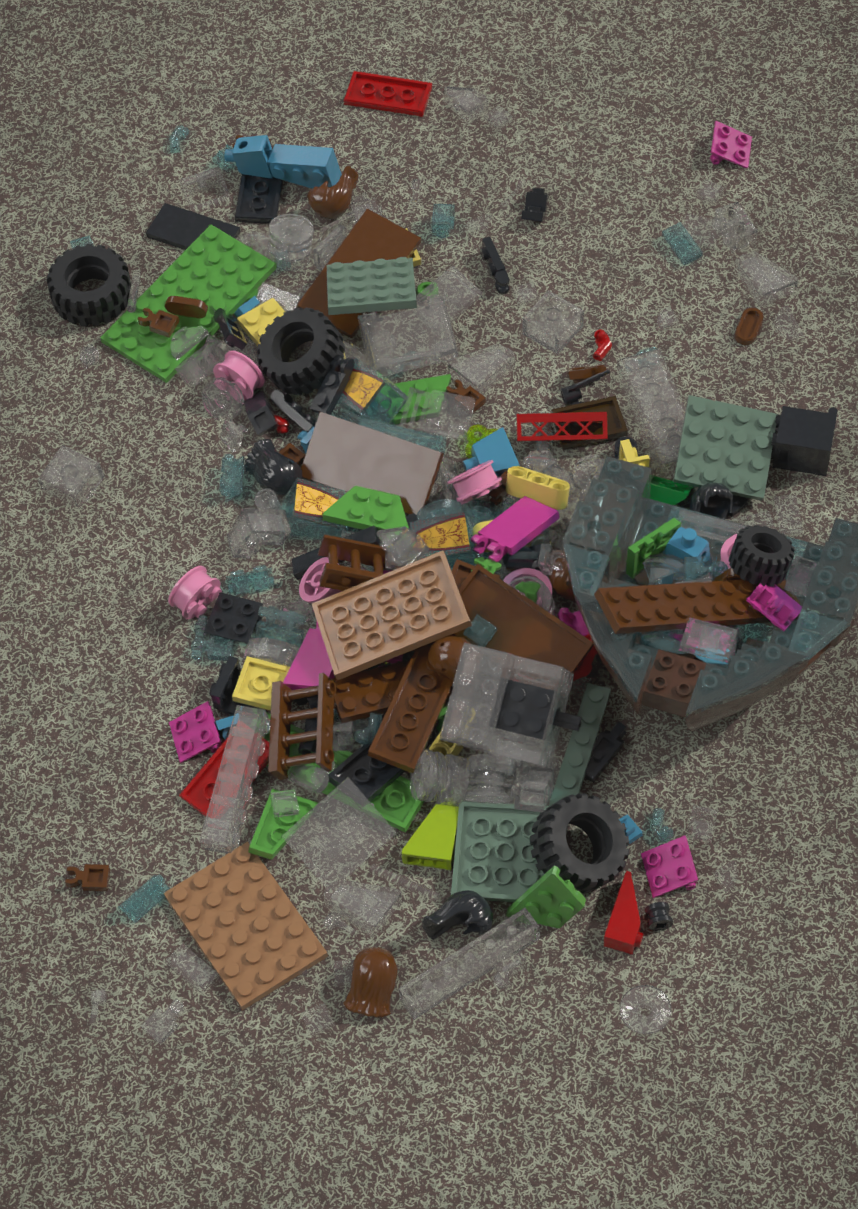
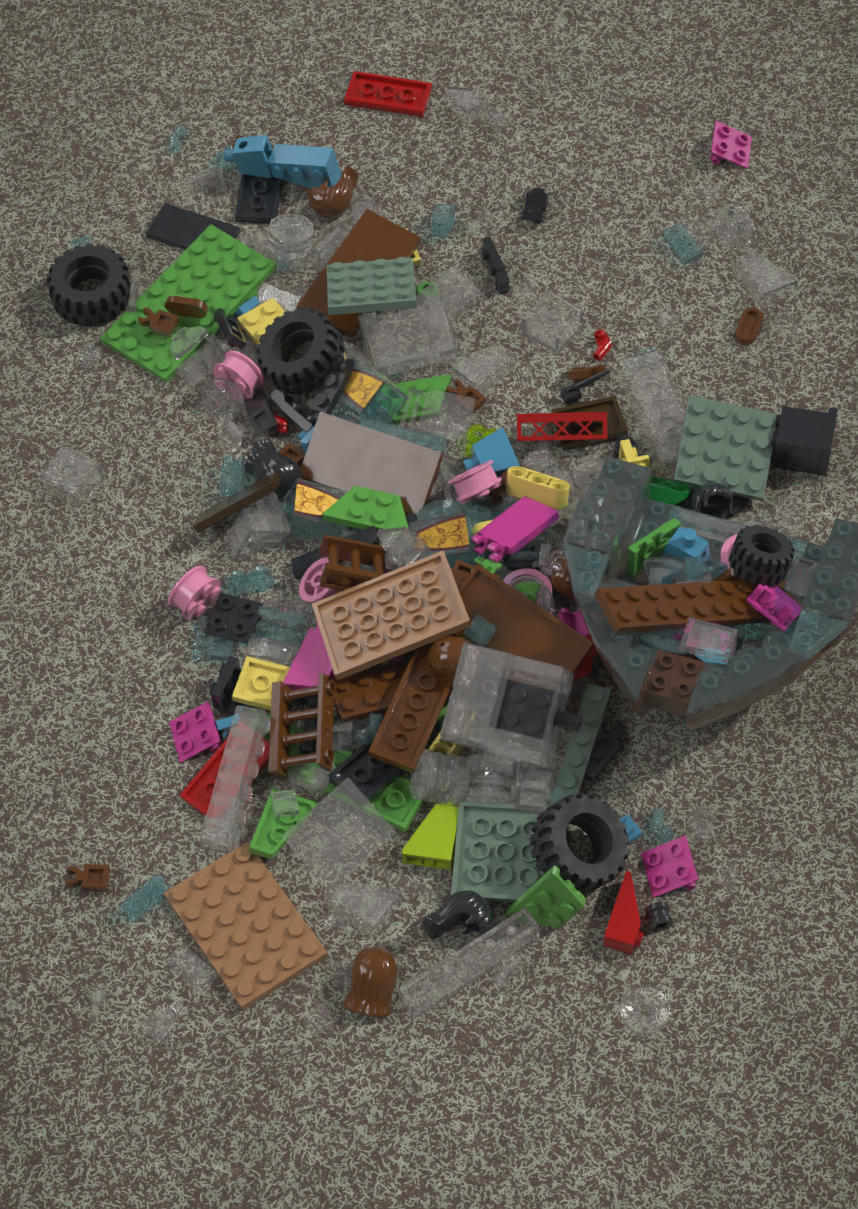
none -> dark brown tile [193,471,281,533]

